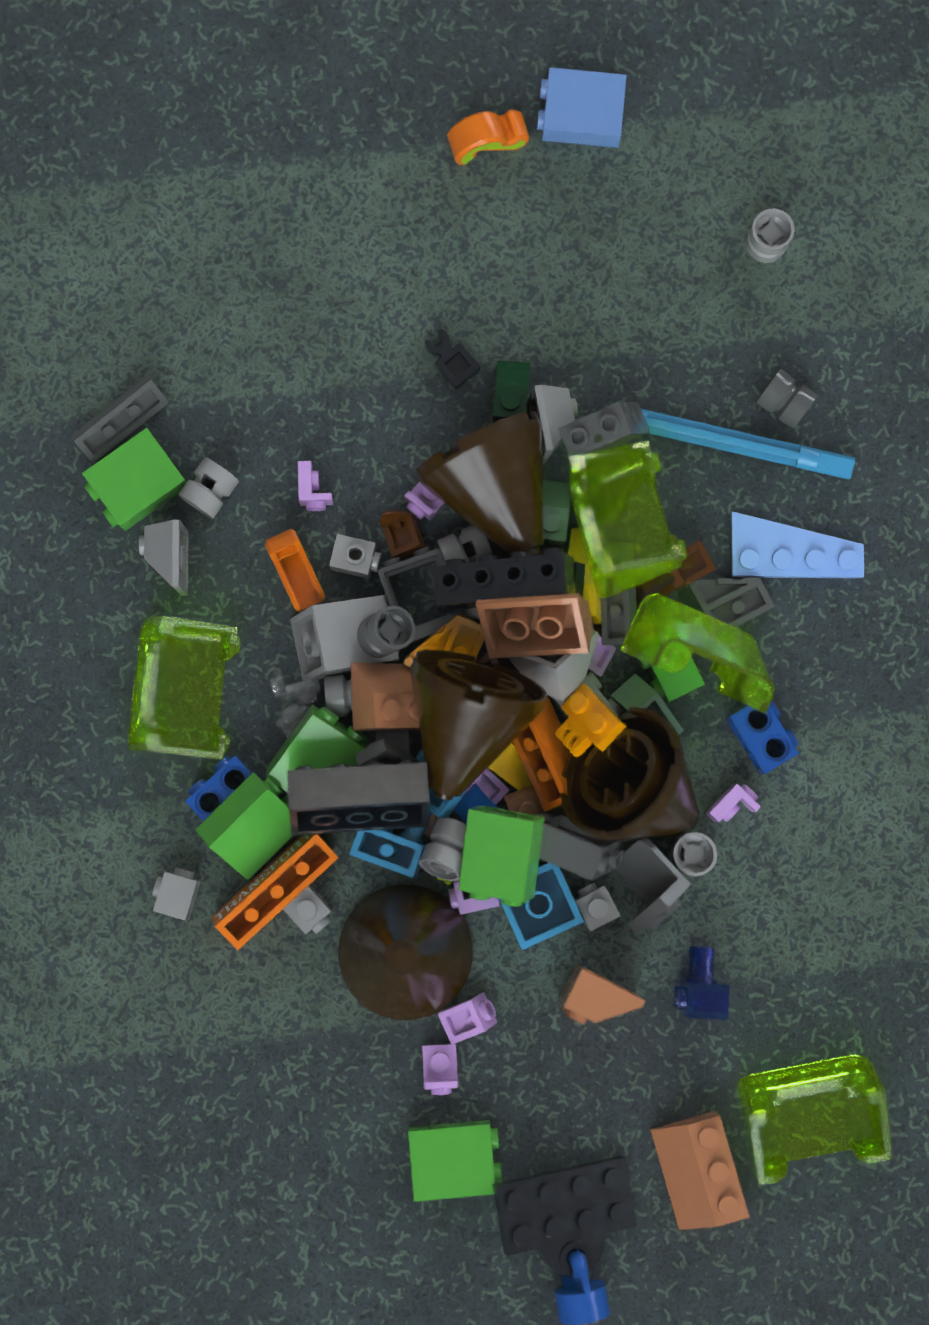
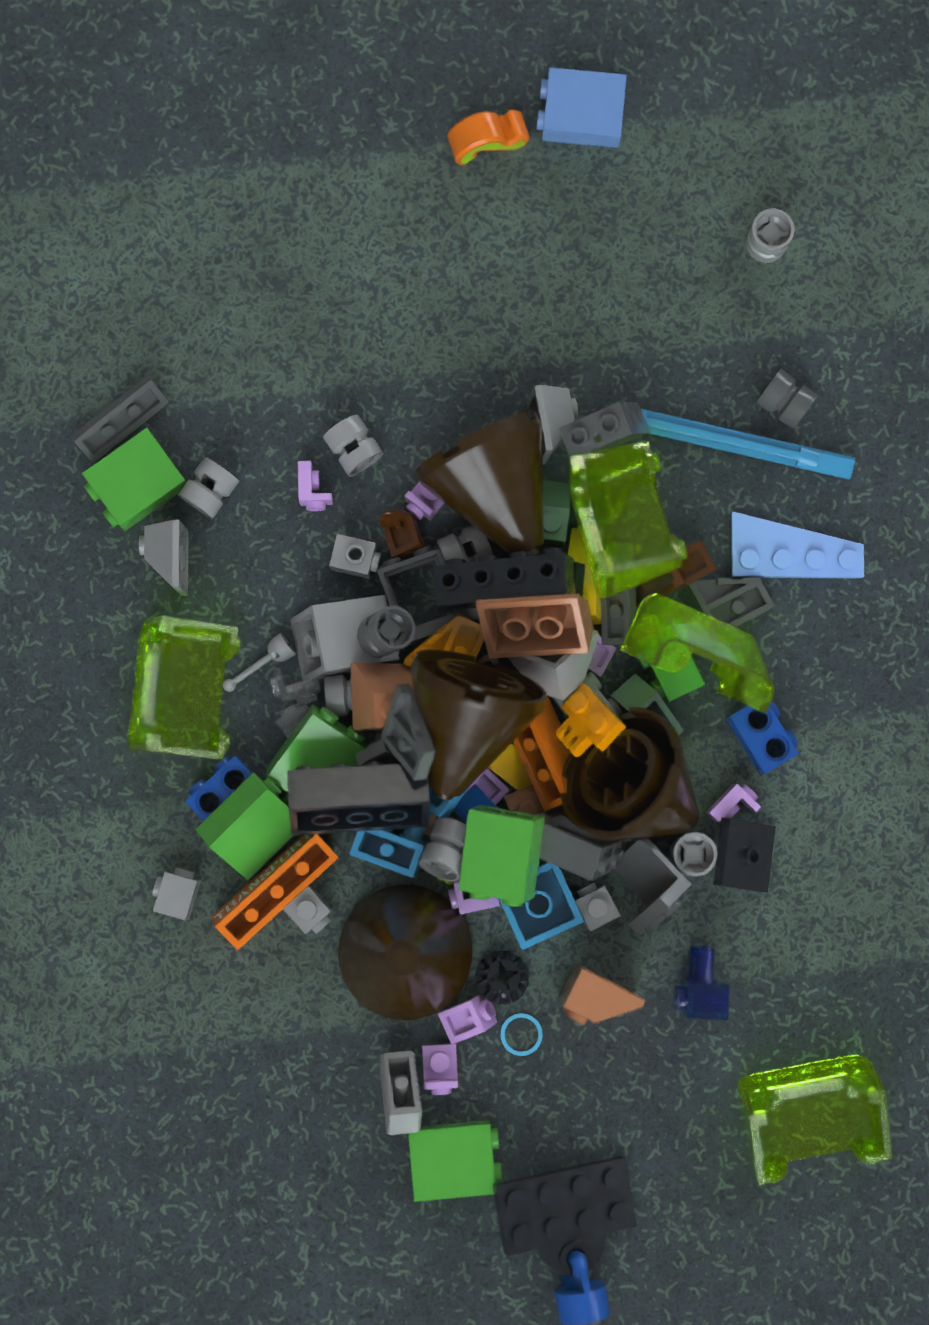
orange animal [265,529,326,612] -> none
black plate [425,329,481,390] -> none
dark green slope [492,360,530,424] -> none
nougat slope [650,1111,749,1230] -> none
none -> light grey hinge [223,633,296,692]
none -> light grey wheel [323,415,384,477]
none -> light grey brick [379,1051,422,1135]
none -> dark grey wing [381,683,435,780]
none -> black gear [475,951,529,1005]
none -> medium azure piece [501,1013,543,1056]
none -> black plate [713,817,776,893]

